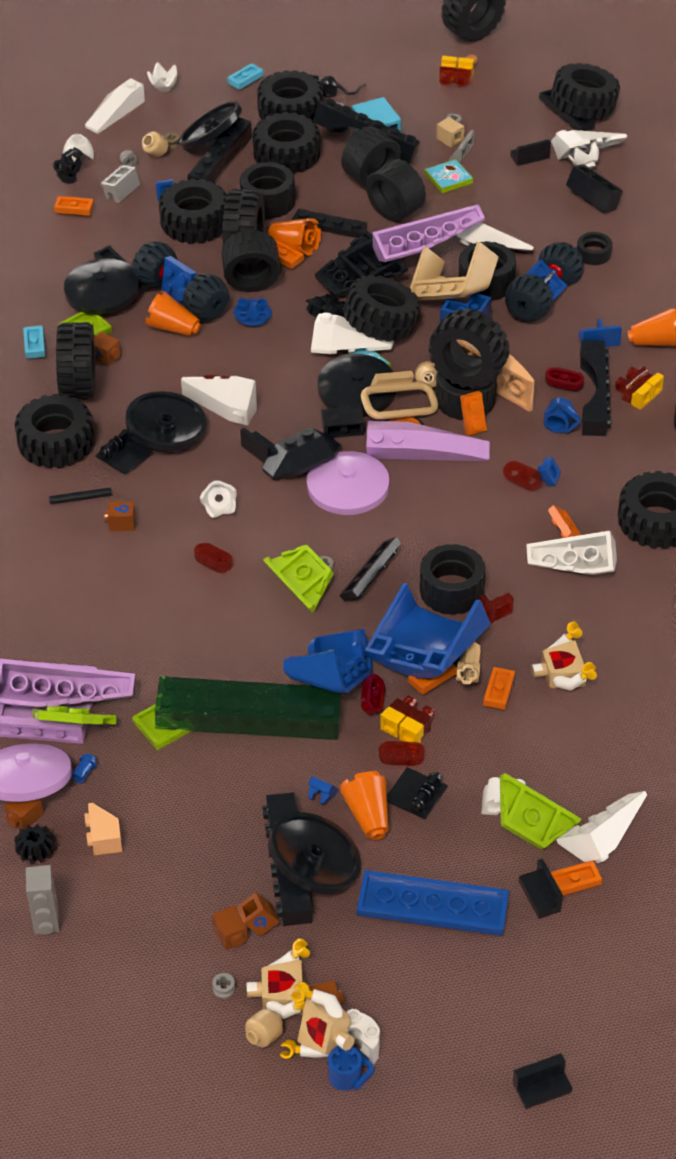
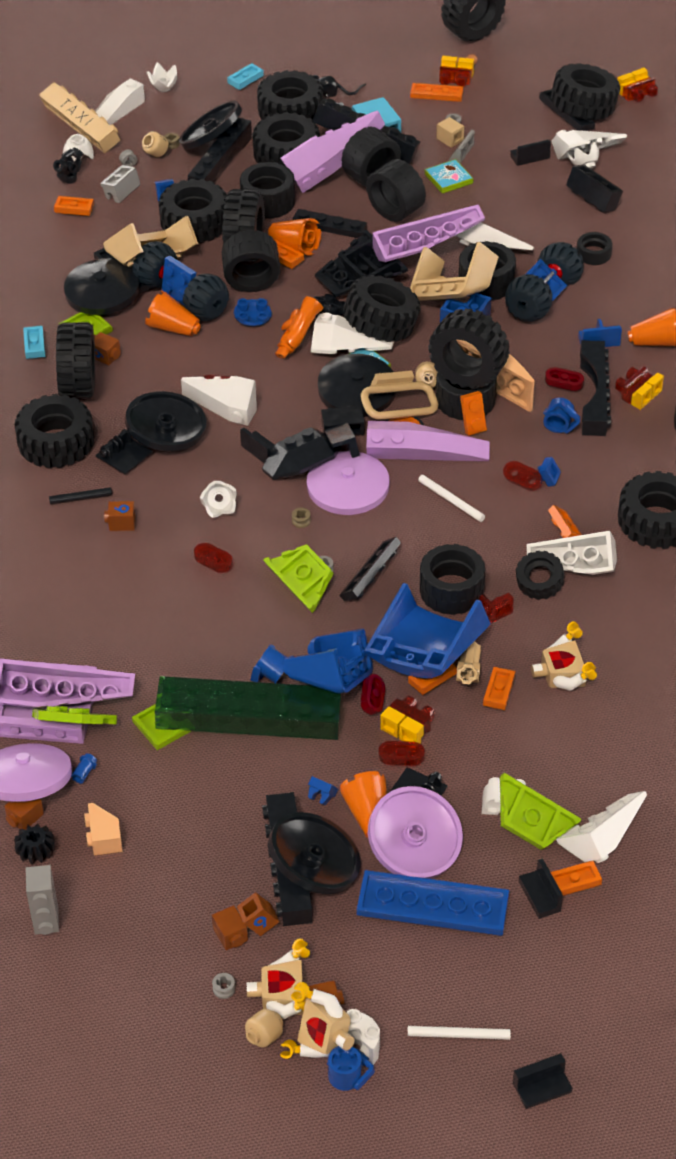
none -> tan brick [39,82,120,154]
none -> tan windscreen [103,216,198,267]
none -> blue piece [250,645,286,684]
none -> orange piece [275,296,324,359]
none -> lavender wedge [281,110,385,193]
none -> dark tan bush [292,507,311,528]
none -> black panel [325,423,360,458]
none -> lavender dish [368,786,463,879]
none -> white bar [408,1026,510,1040]
none -> orange tile [410,83,463,102]
none -> white bar [418,474,485,522]
none -> black tyre [516,550,565,600]
none -> clear red hips [617,68,658,102]

